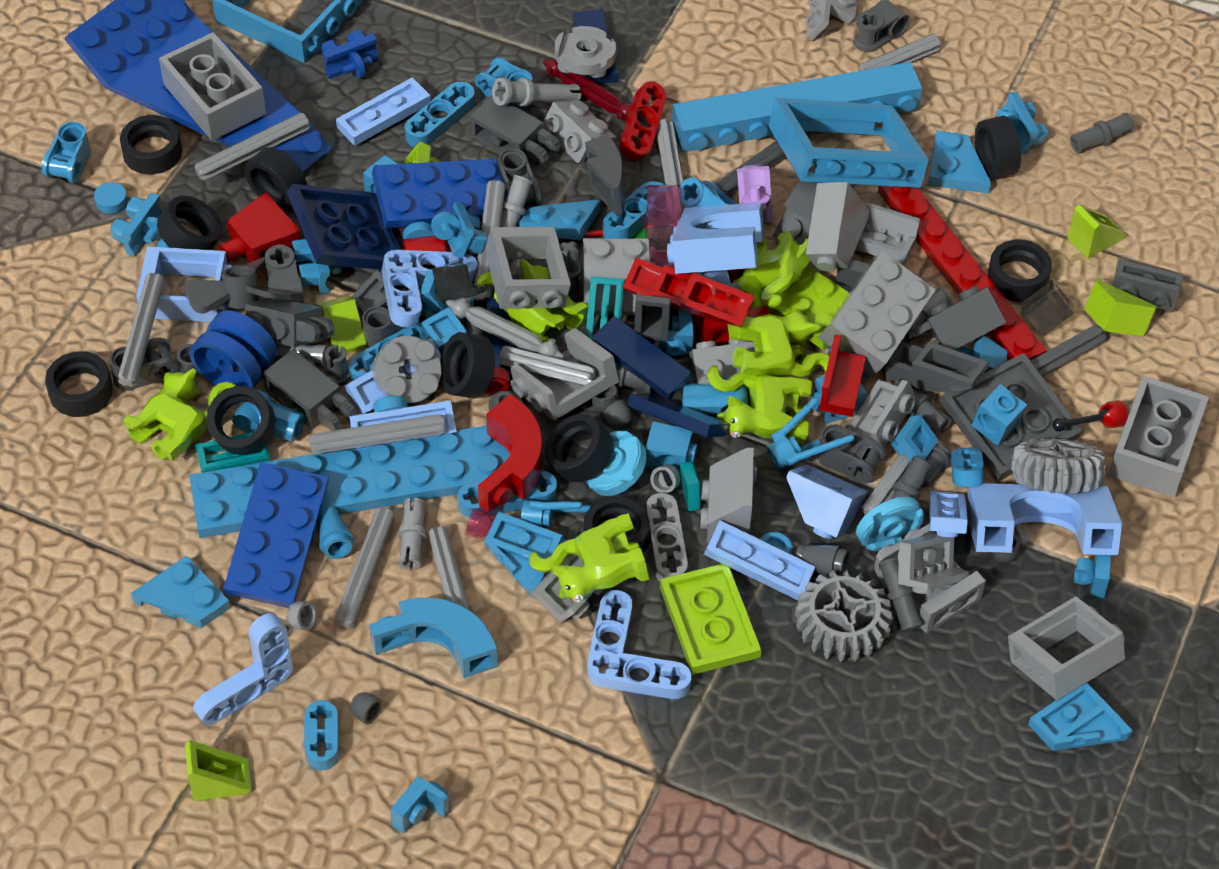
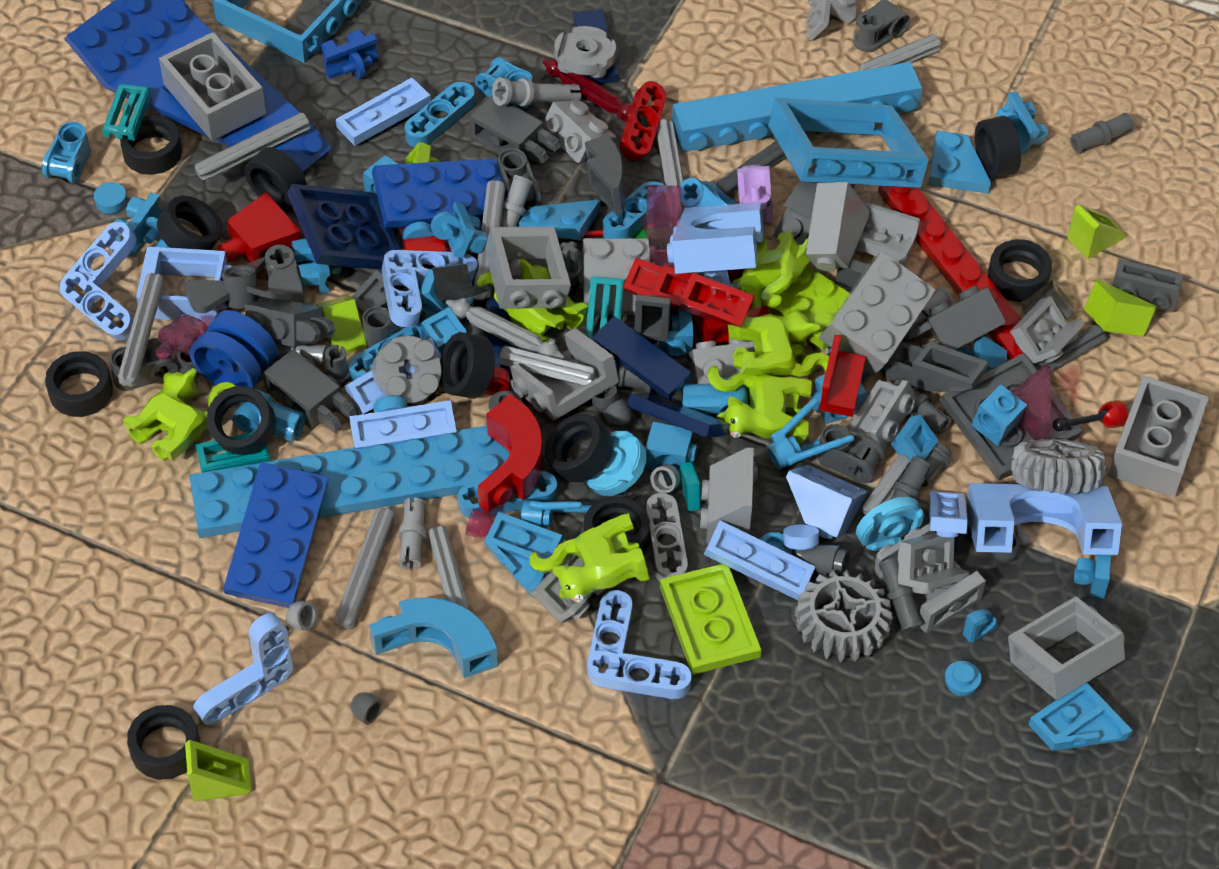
dark azure wing [131,556,231,628] -> none
dark azure beam [304,700,339,771] -> none
light grey axle [309,414,446,454] -> none
dark azure cone [319,507,354,559] -> none
dark azure bracket [391,776,449,834] -> none
dark azure beam [951,447,984,487] -> none
none -> light blue beam [59,222,137,341]
none -> teal tile [102,84,151,141]
none -> black tyre [127,705,200,780]
none -> clear pink piece [155,315,208,360]
none -> light blue tile [783,524,819,550]
none -> dark azure plate [944,661,981,696]
none -> dark azure tile [963,609,999,643]
none -> light grey bracket [1010,295,1085,364]
none -> clear pink slope [1011,366,1051,440]

